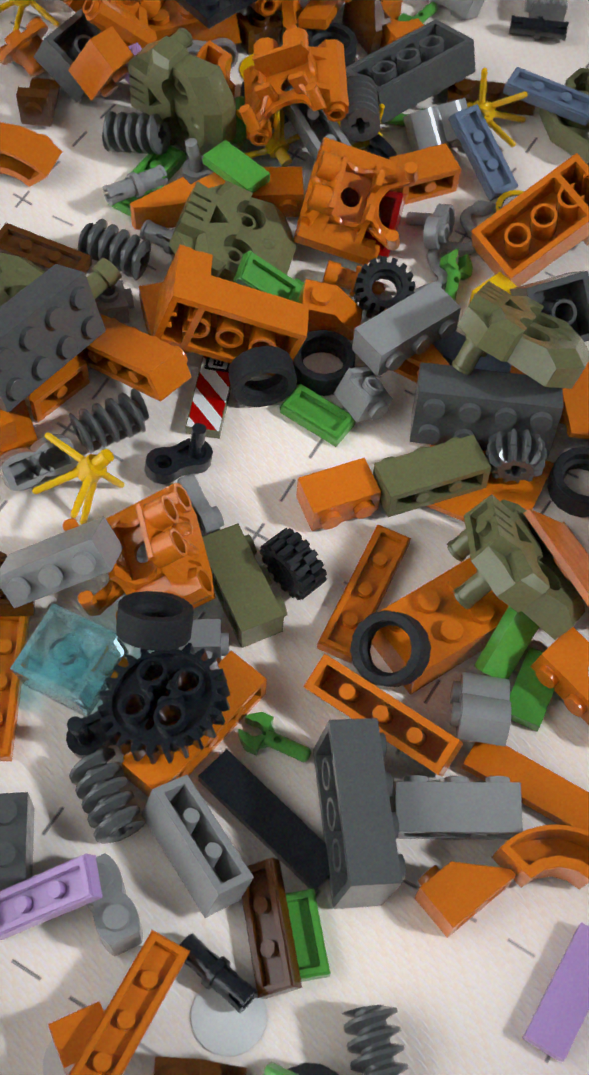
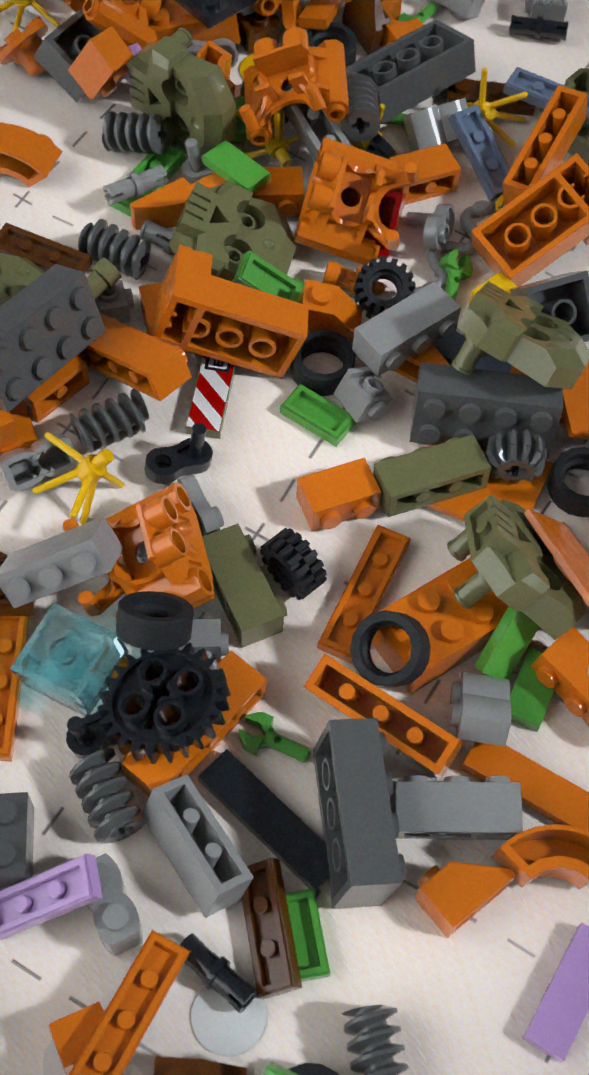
reddish brown bracket [16,77,61,127] -> none
black tyre [229,346,297,407] -> none
none -> orange brick [503,85,588,205]

